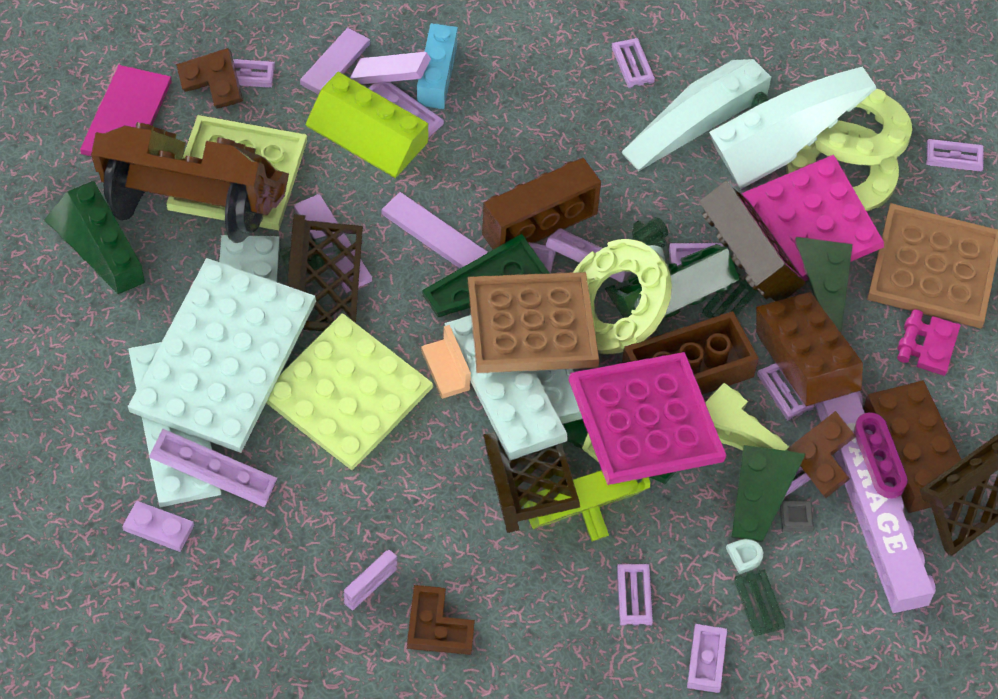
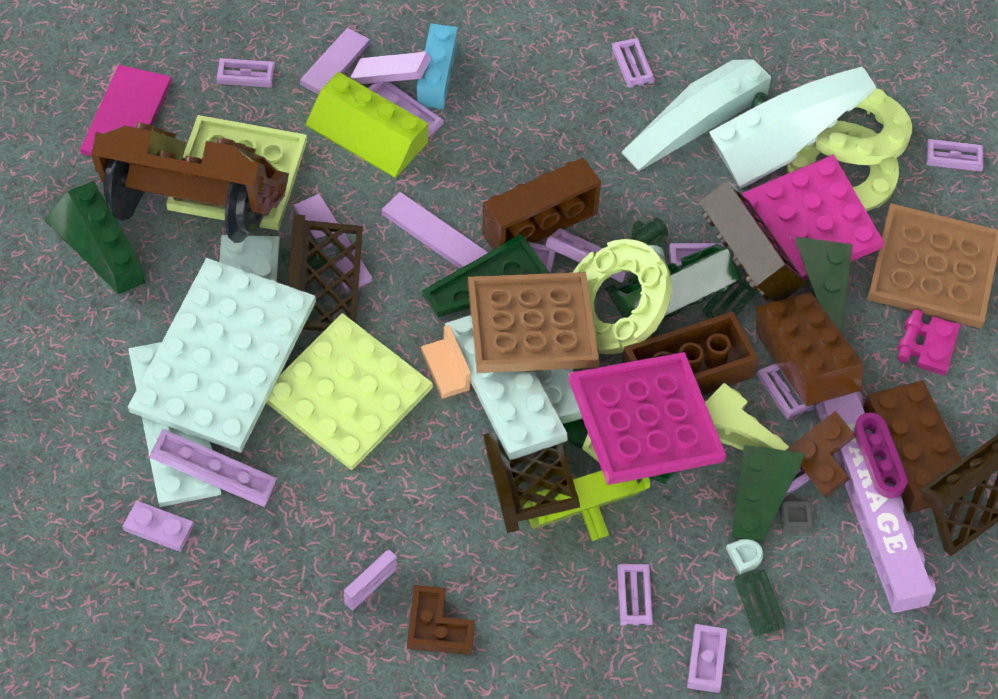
reddish brown plate [176,48,243,109] -> none

